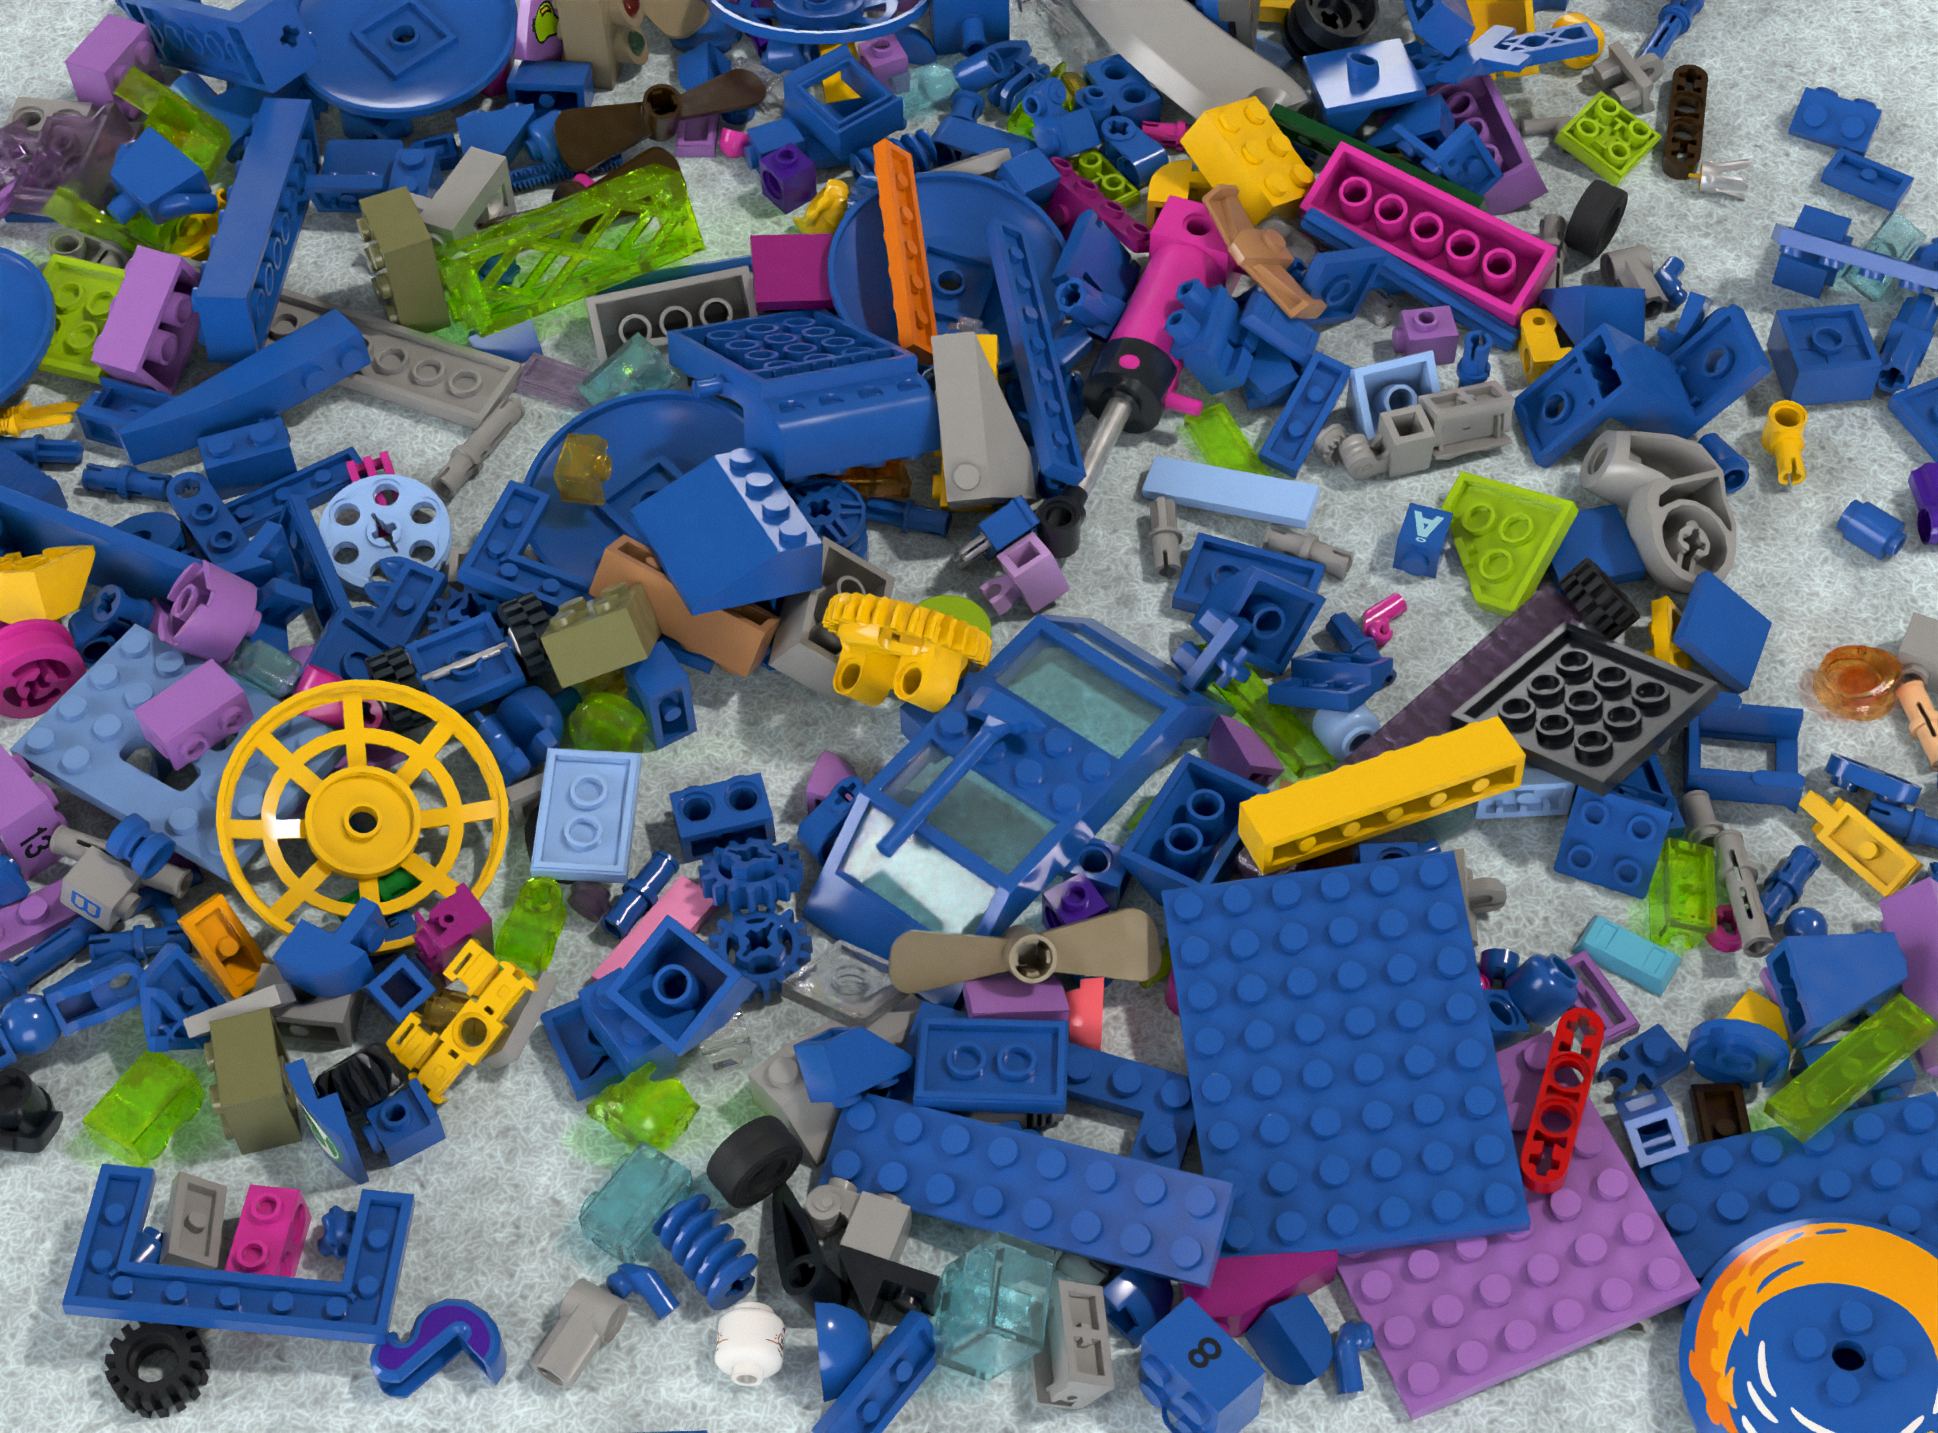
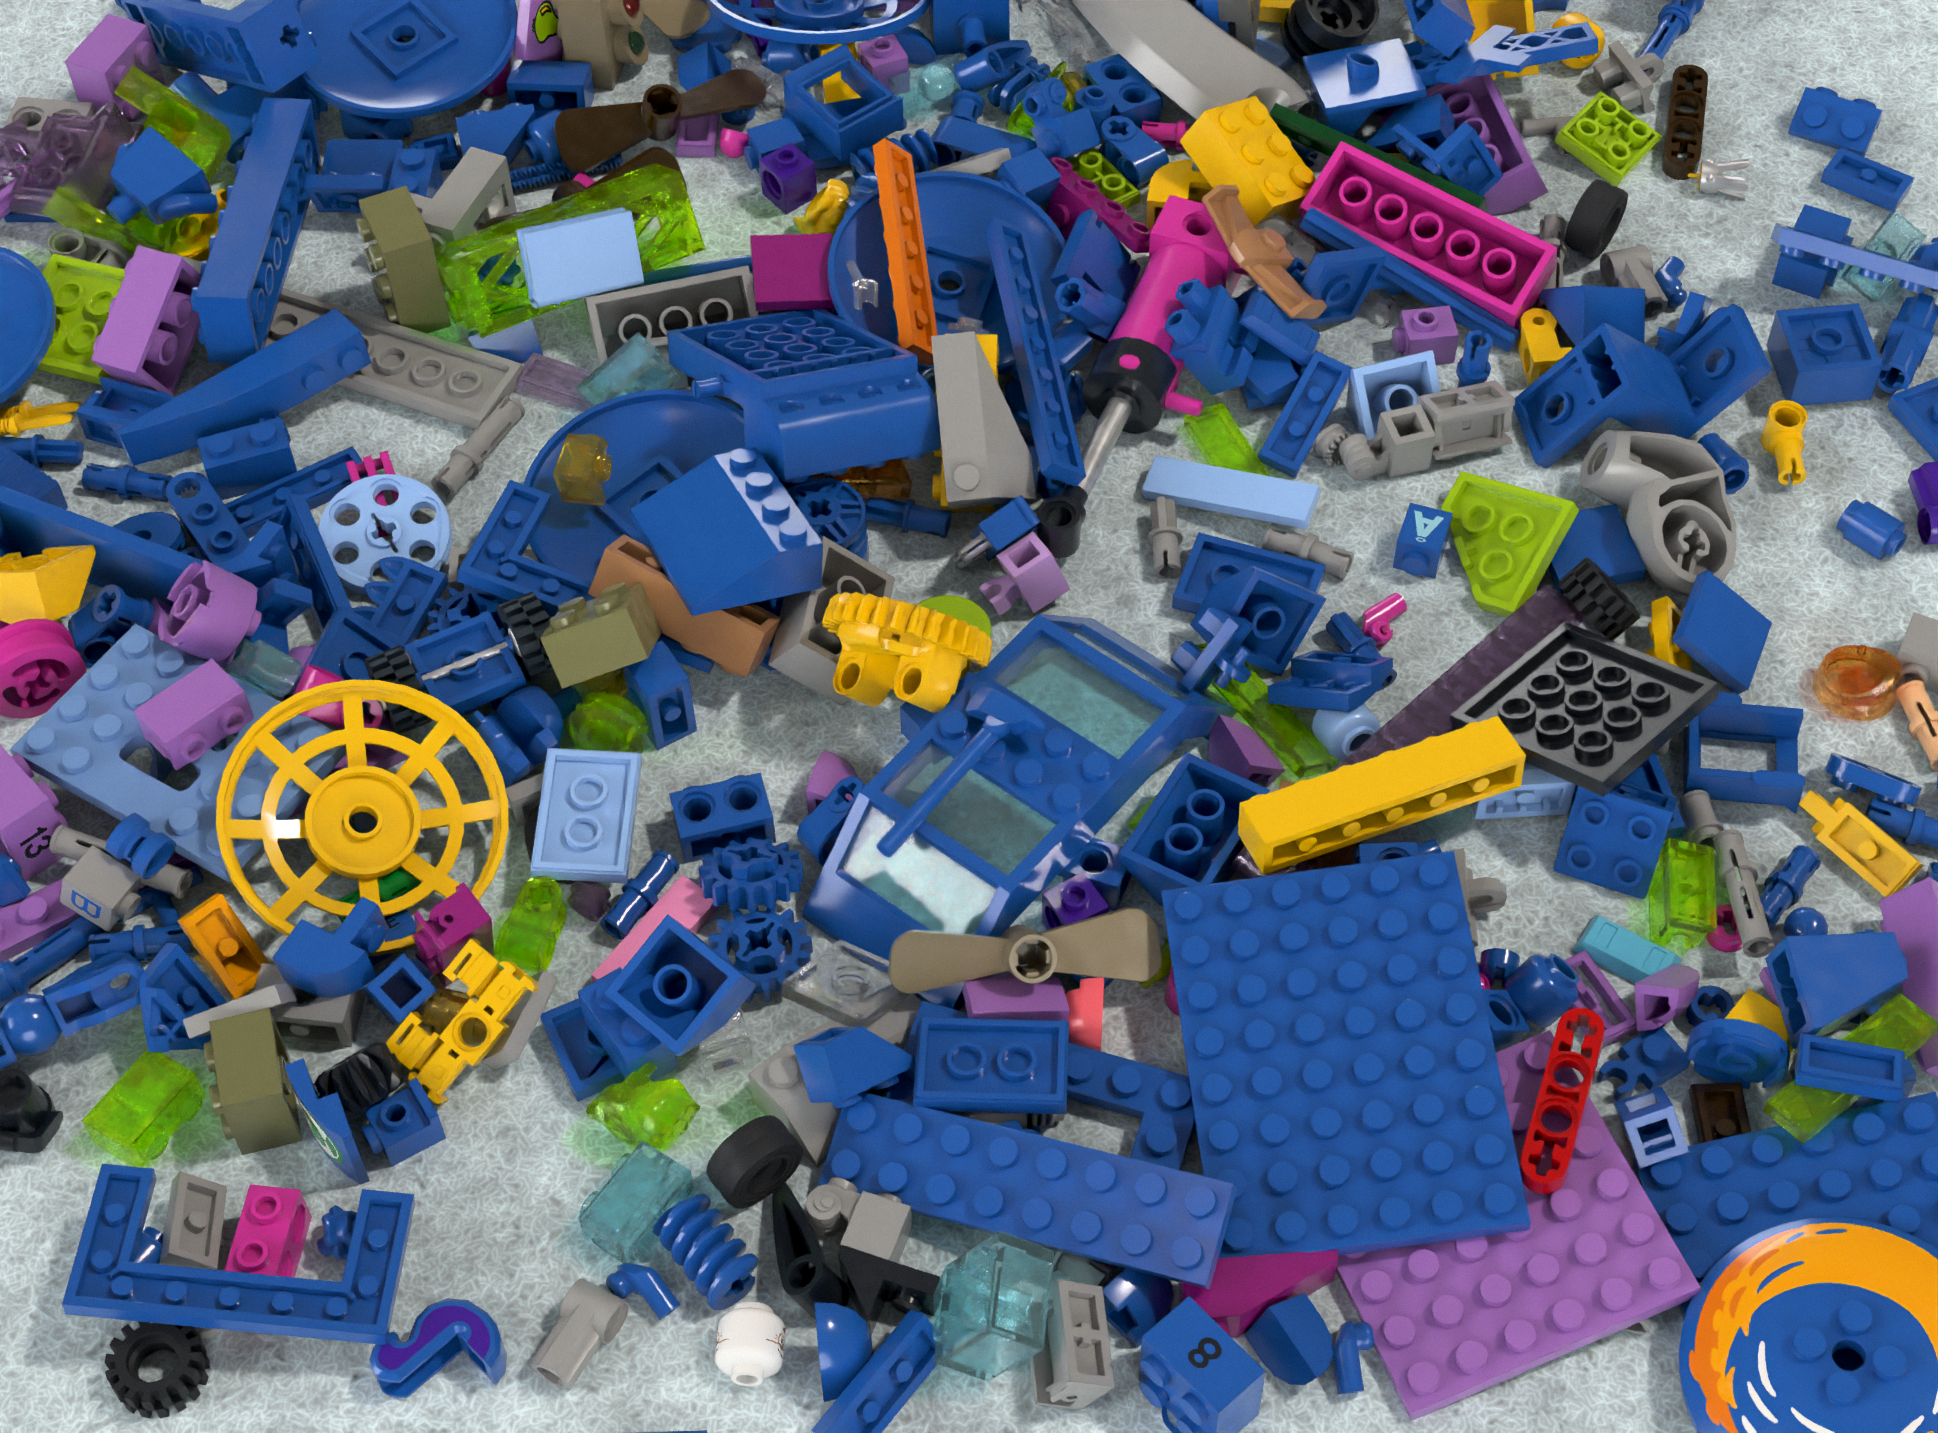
none -> light blue piece [516,207,644,309]
none -> clear hand [846,260,878,310]
none -> medium lavender brick [1634,964,1700,1031]
none -> blue bush [1686,985,1735,1028]
none -> blue tile [1794,1033,1905,1103]

